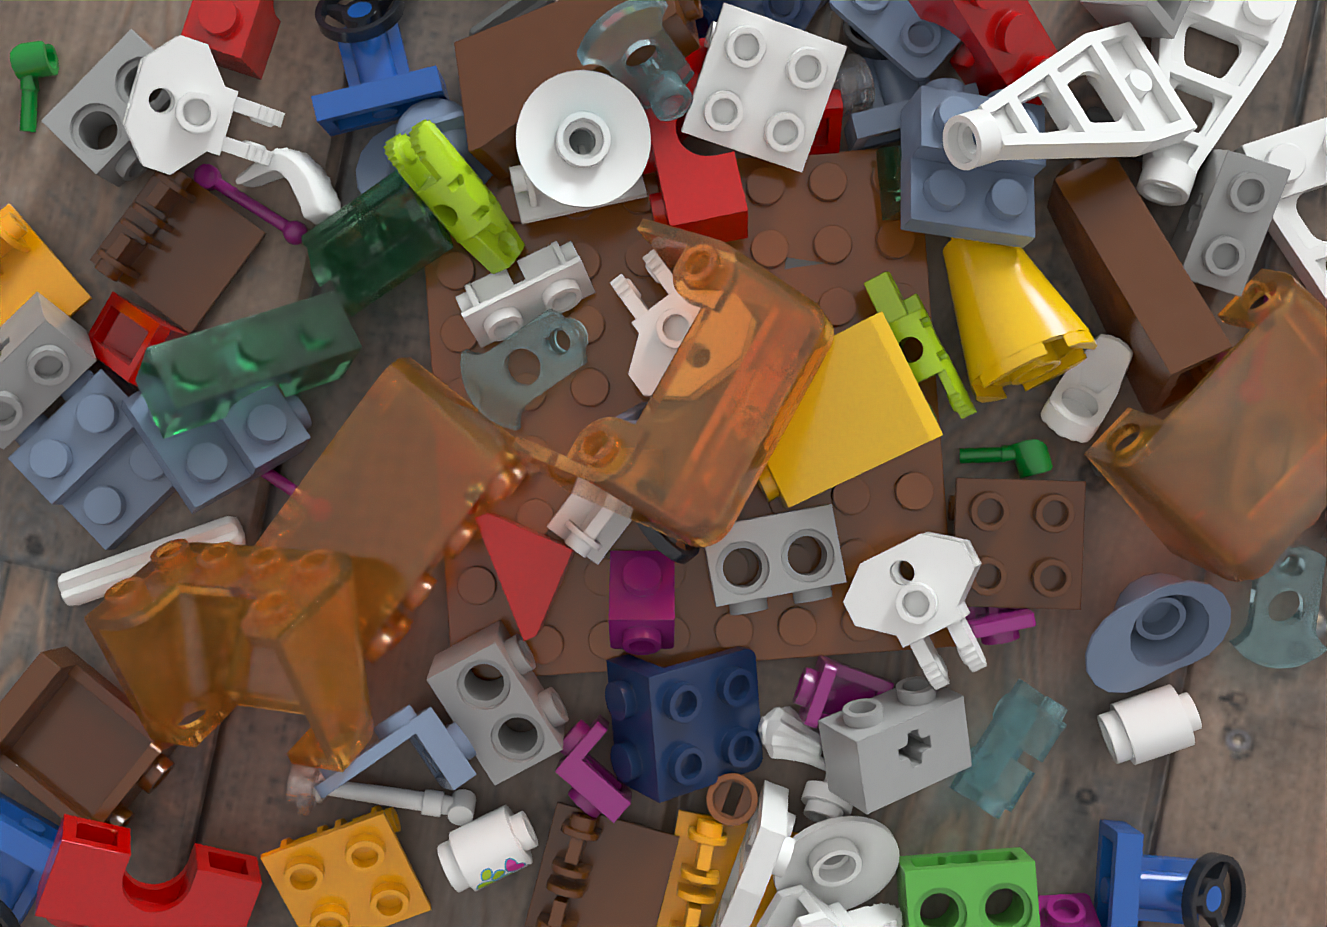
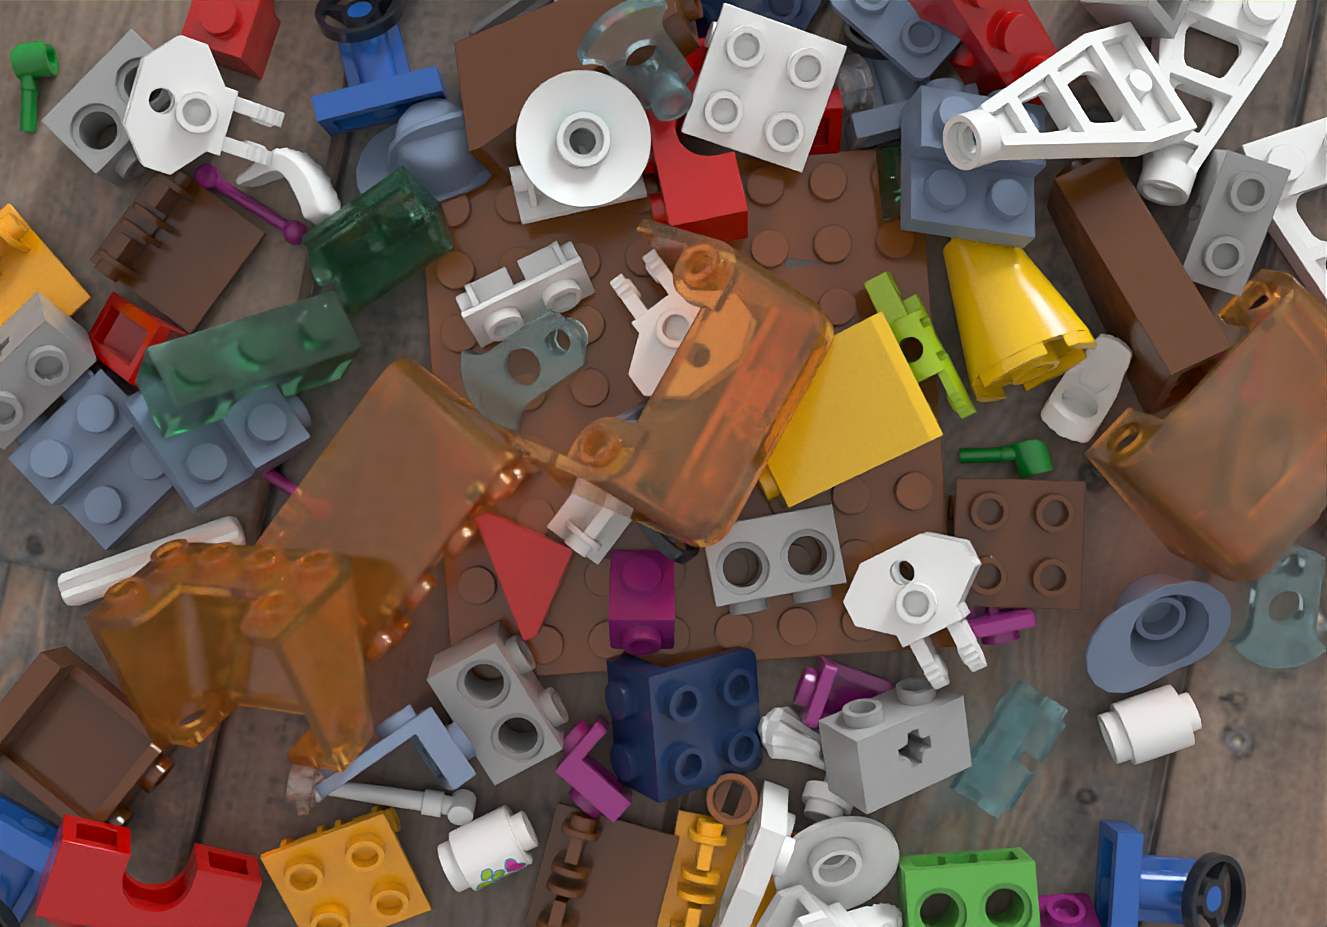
lime hinge [383,119,525,274] -> none

